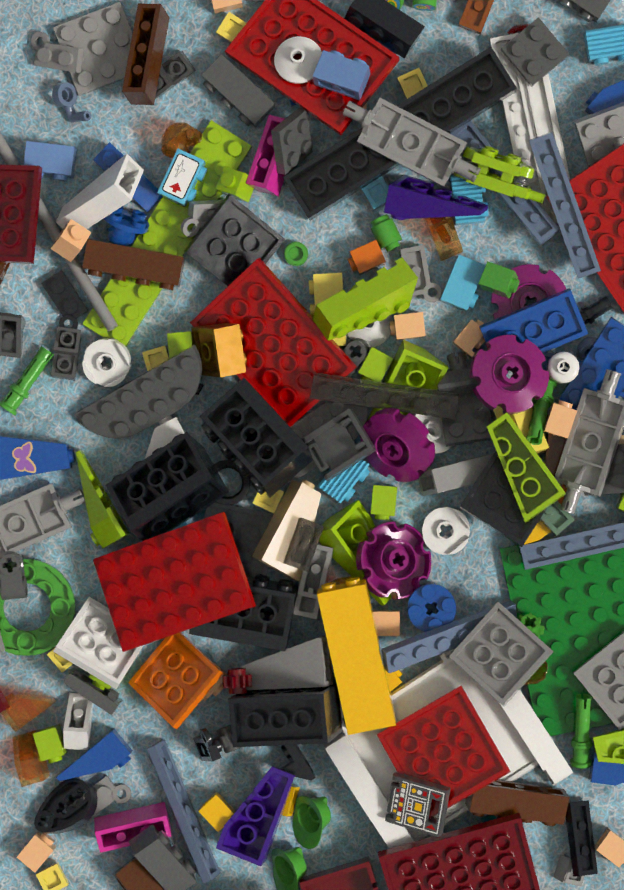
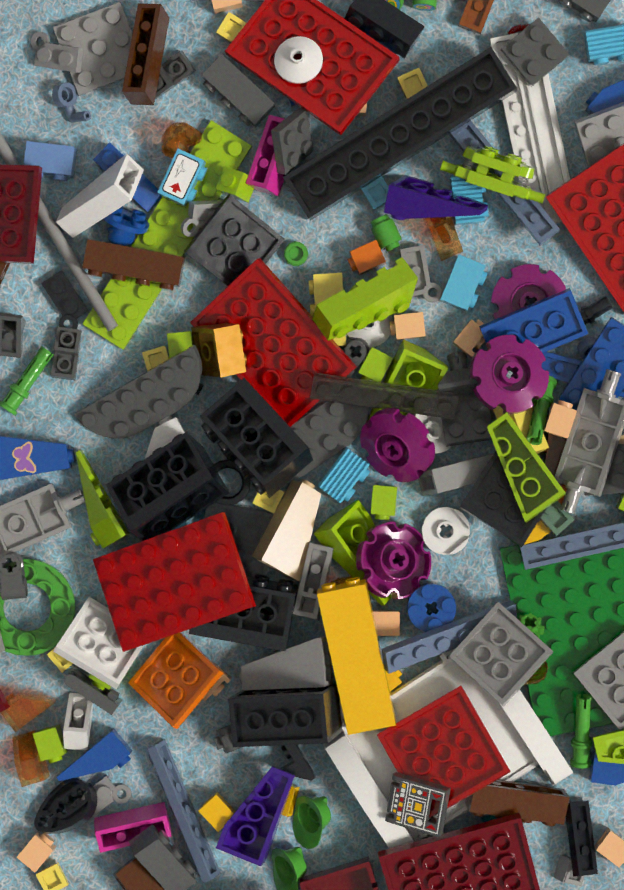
light nougat brick [50,219,91,262] -> none
white plate [82,338,132,387] -> none
black hinge [193,728,222,762] -> none
dark red gear [222,668,252,694] -> none
clear smoke plate [283,517,324,572] -> none
dark grey container [302,408,377,481] -> none
medium blue brick [312,50,370,100] -> none
light grey plate [343,98,481,187] -> none
bright green brick [478,261,519,299] -> none
sand blue plate [529,132,601,279] -> none
white head [546,352,580,384] -> none

